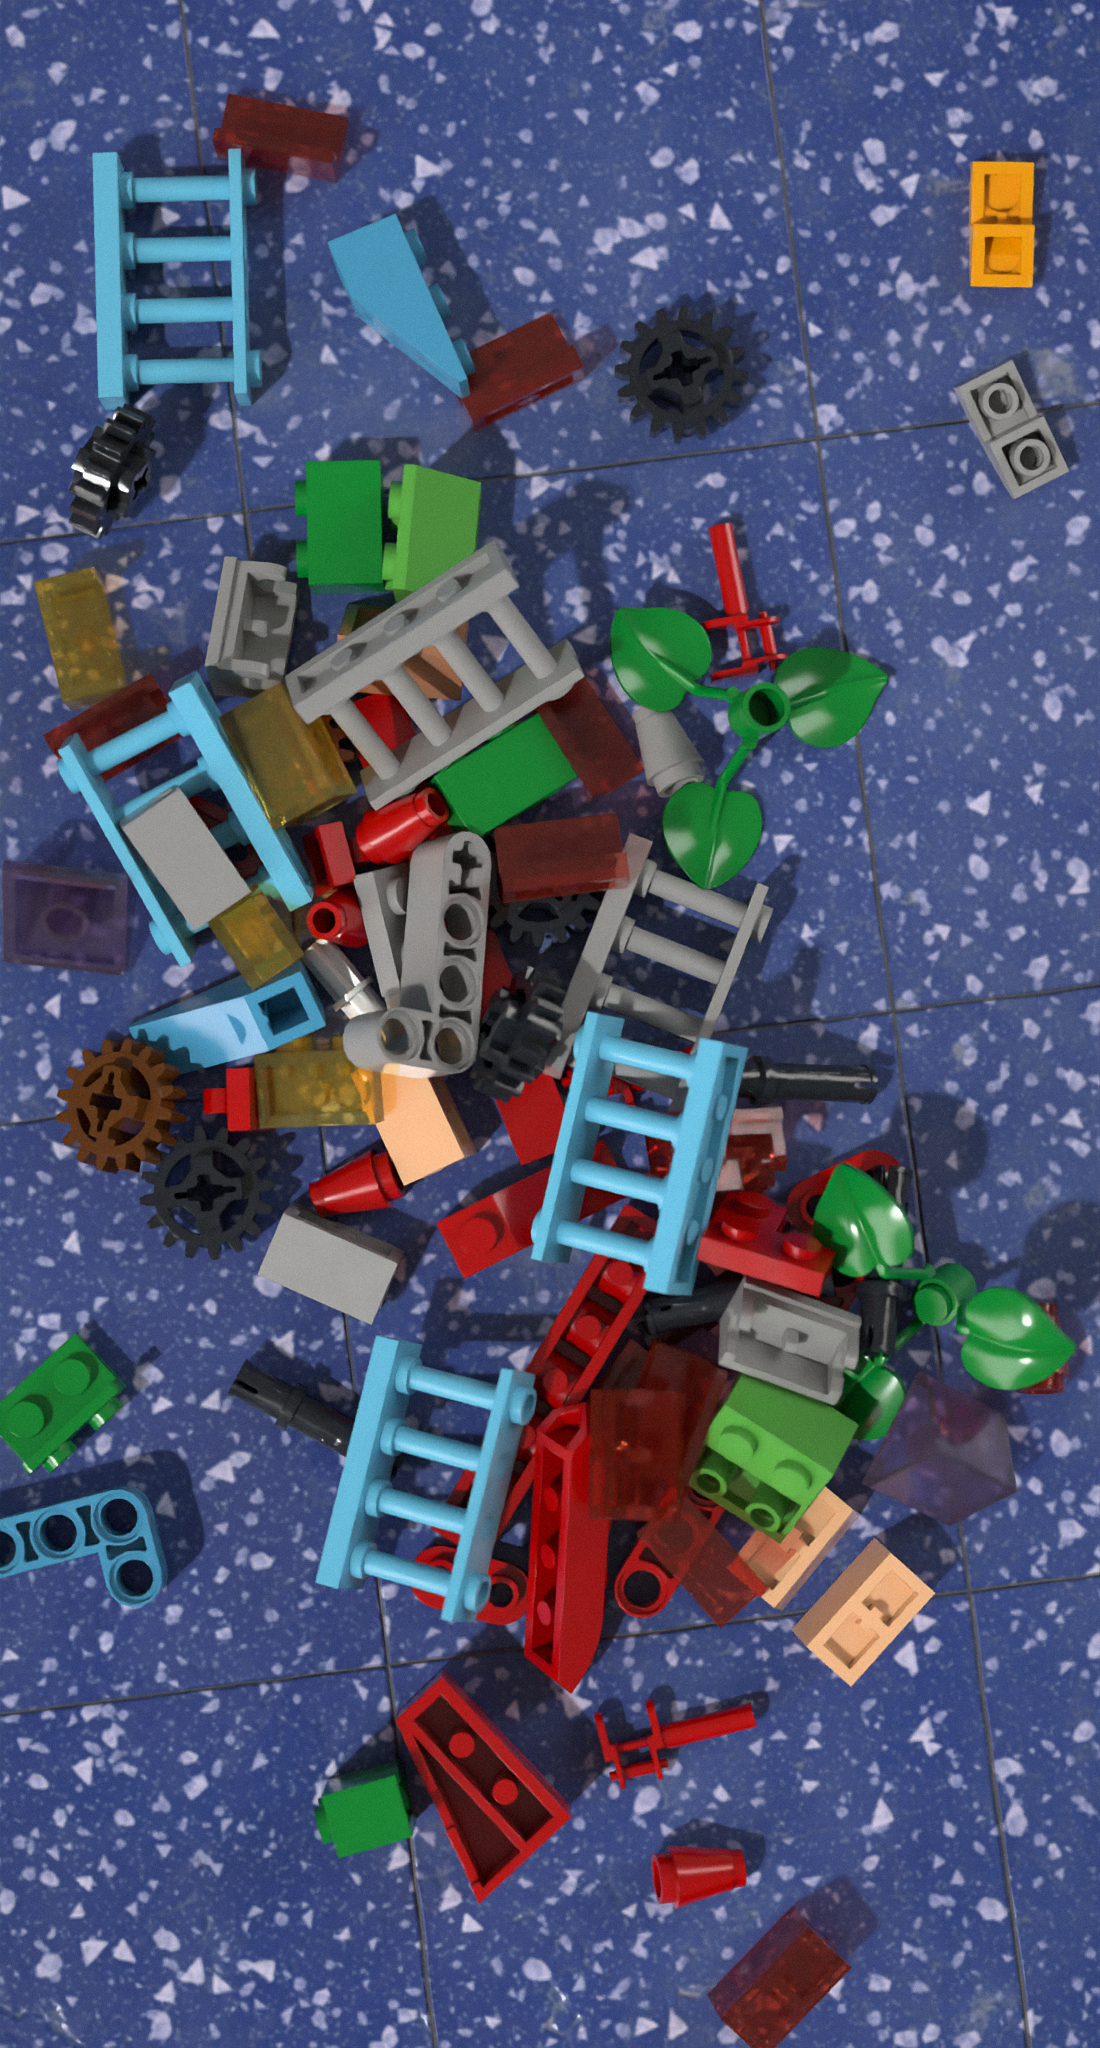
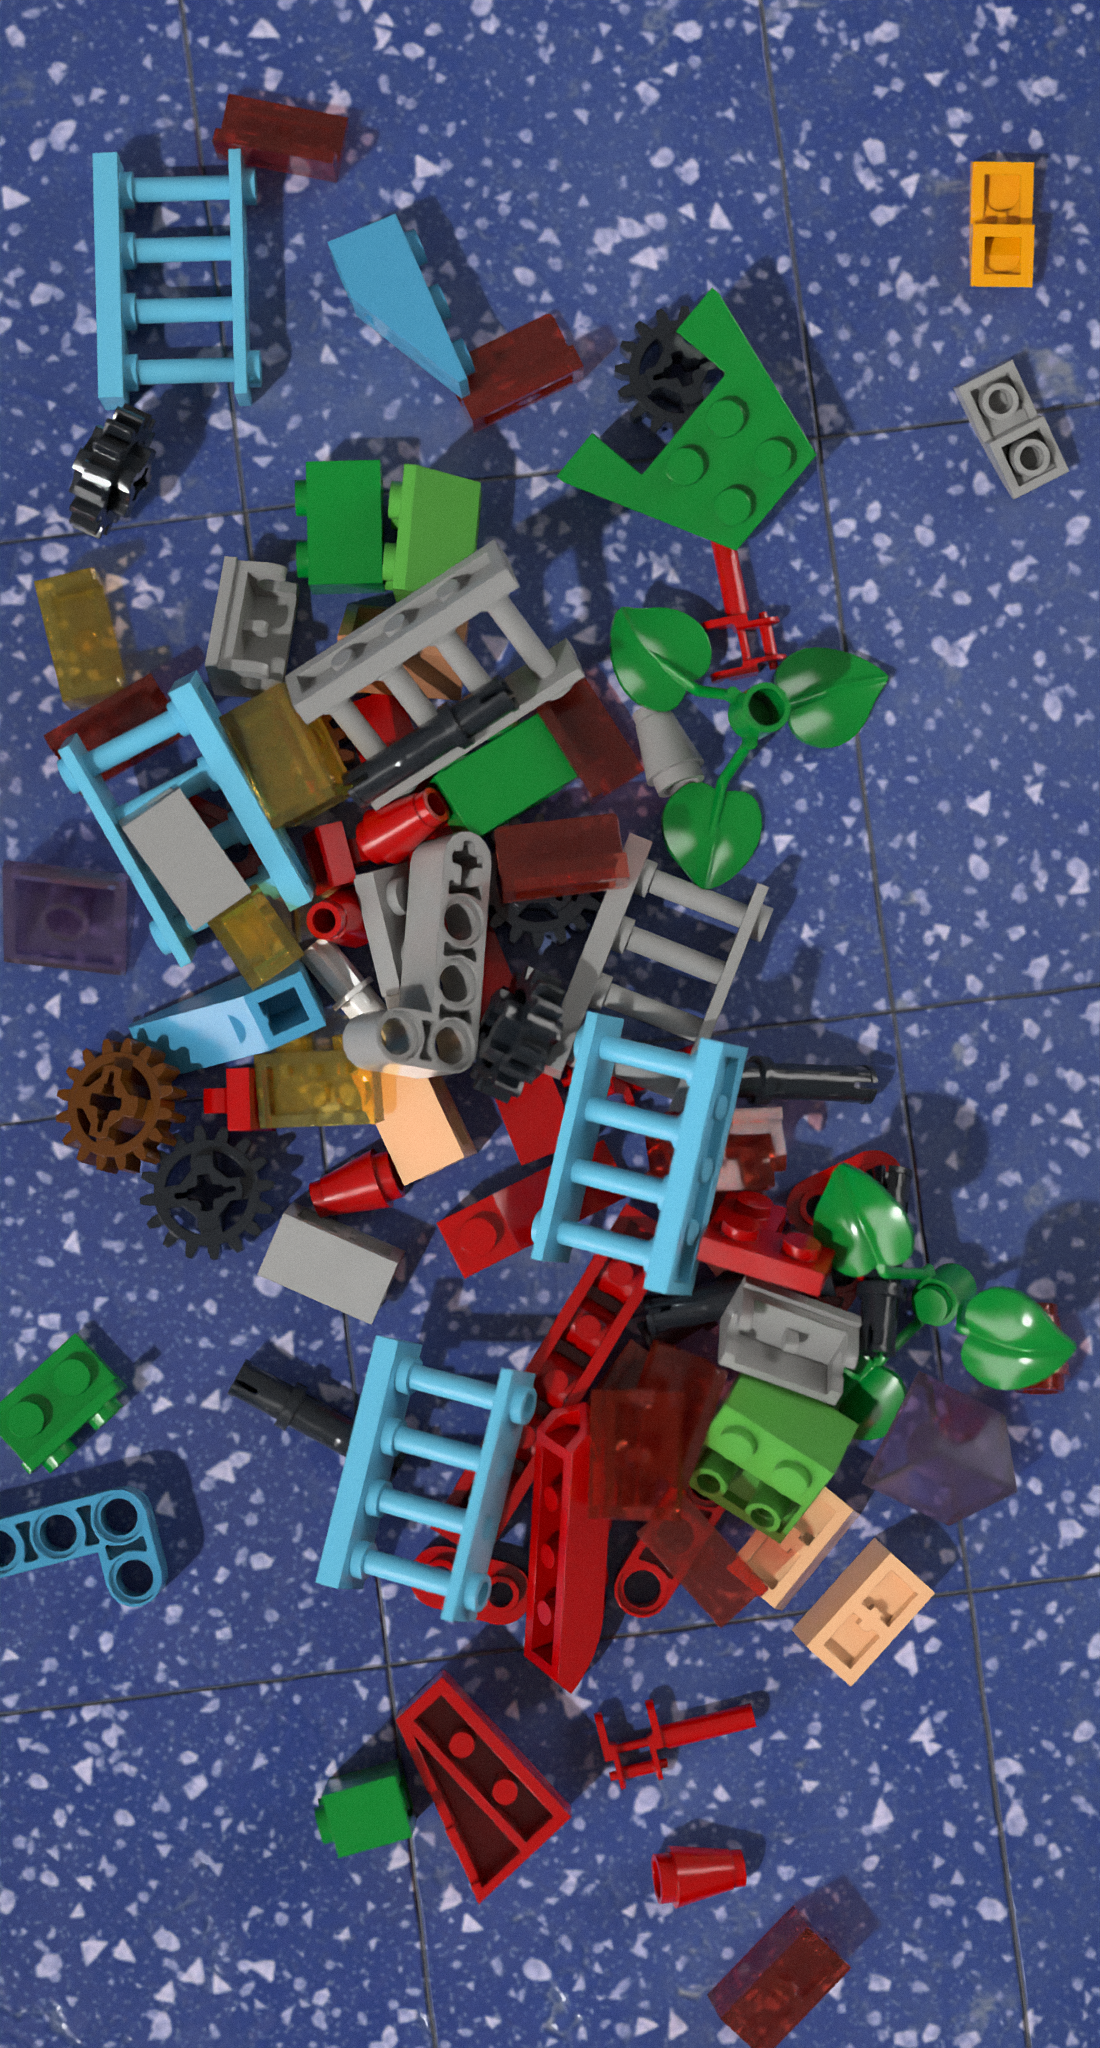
none -> black pin [341,674,520,809]
none -> green wing [556,288,817,551]

